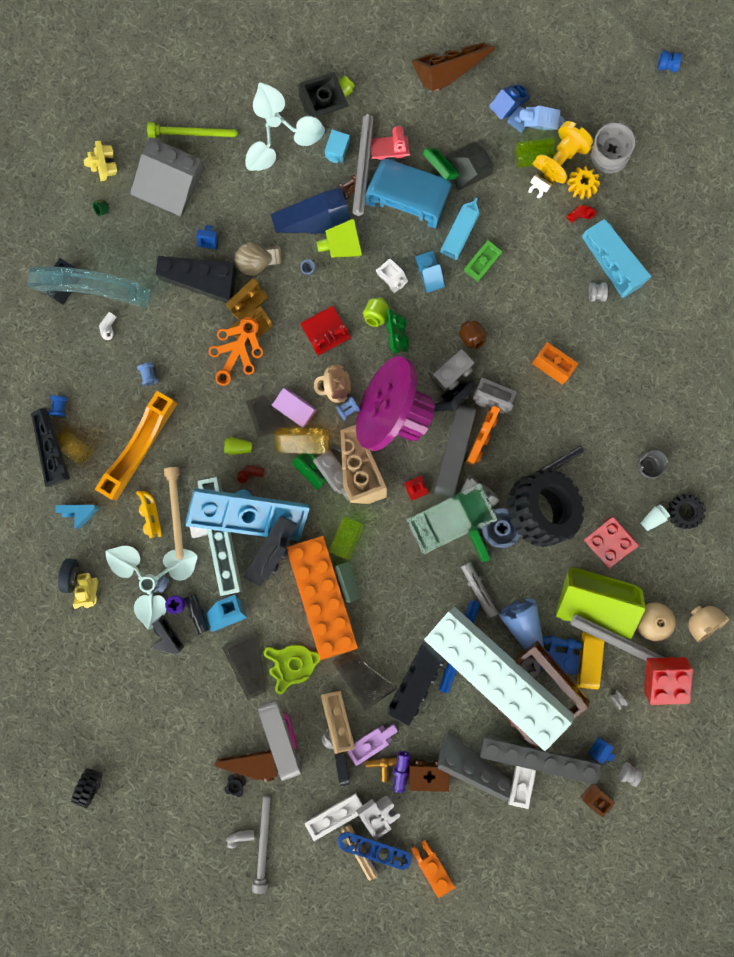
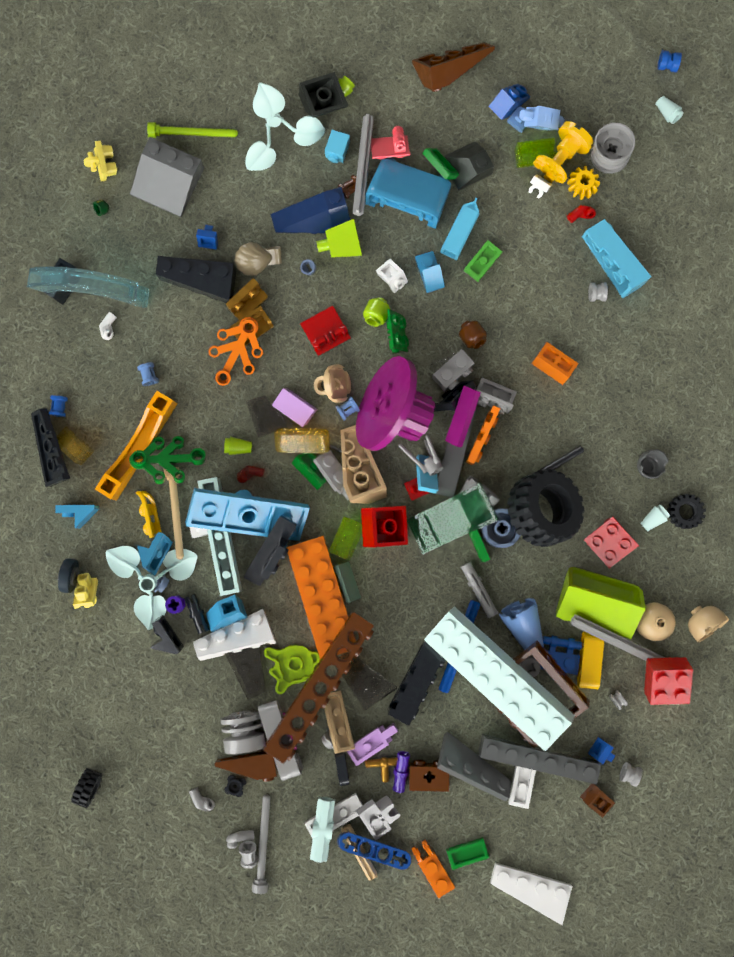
none -> green plant [129,436,206,484]
none -> dark azure slope [137,532,173,576]
none -> light grey arm [189,787,215,812]
none -> white wing [193,609,276,661]
none -> light grey wheel [220,711,265,754]
none -> light grey bush [238,841,258,869]
none -> reddish brown brick [263,612,374,764]
none -> light aqua piece [310,797,335,863]
none -> red brick [361,506,408,547]
none -> light grey plant [399,435,443,476]
none -> medium azure tile [416,454,438,494]
none -> magenta tile [445,386,481,448]
none -> green tile [446,837,490,870]
none -> white wing [490,862,572,925]
none -> light aqua cone [656,96,684,124]

